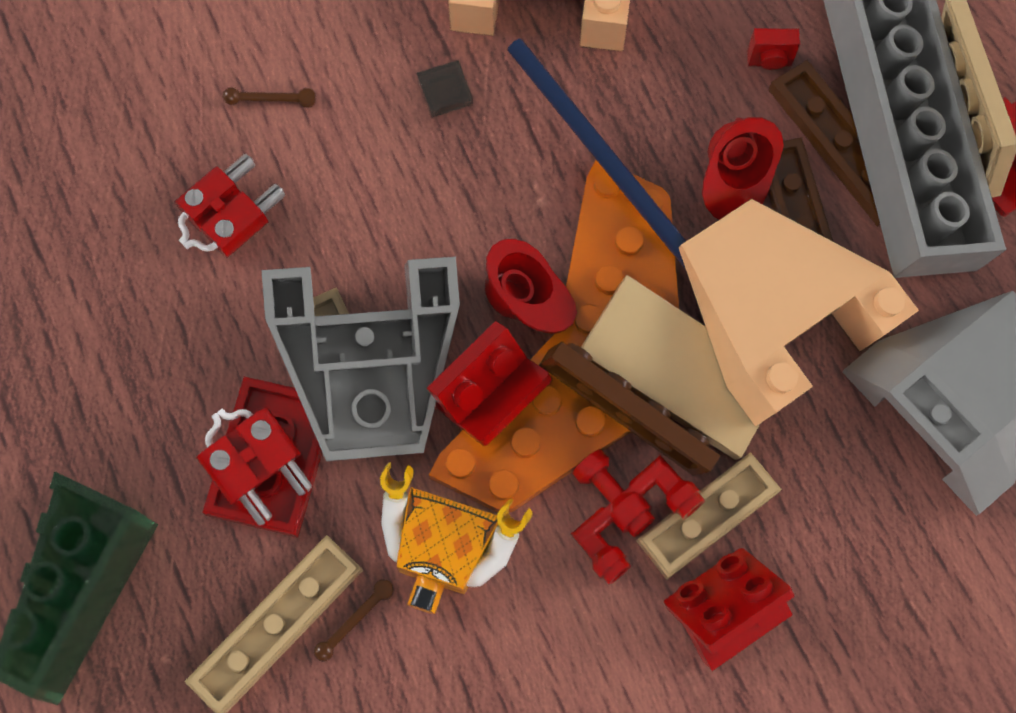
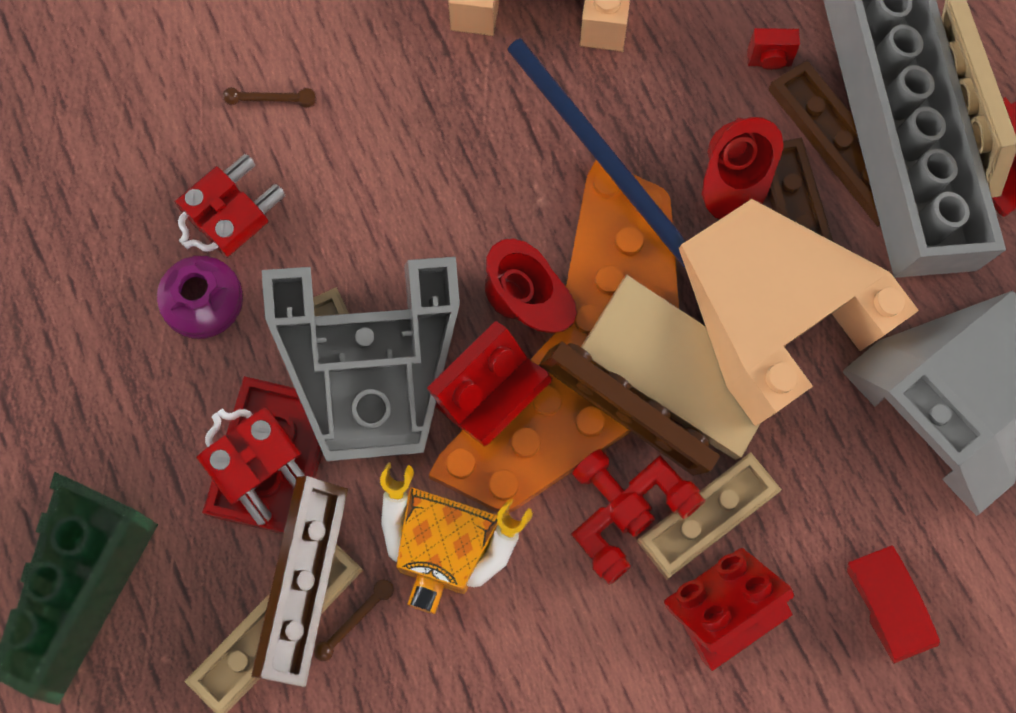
clear smoke tile [417,60,473,118] -> none
none -> magenta piece [157,256,243,339]
none -> plate [251,476,348,687]
none -> red slope [847,545,940,664]

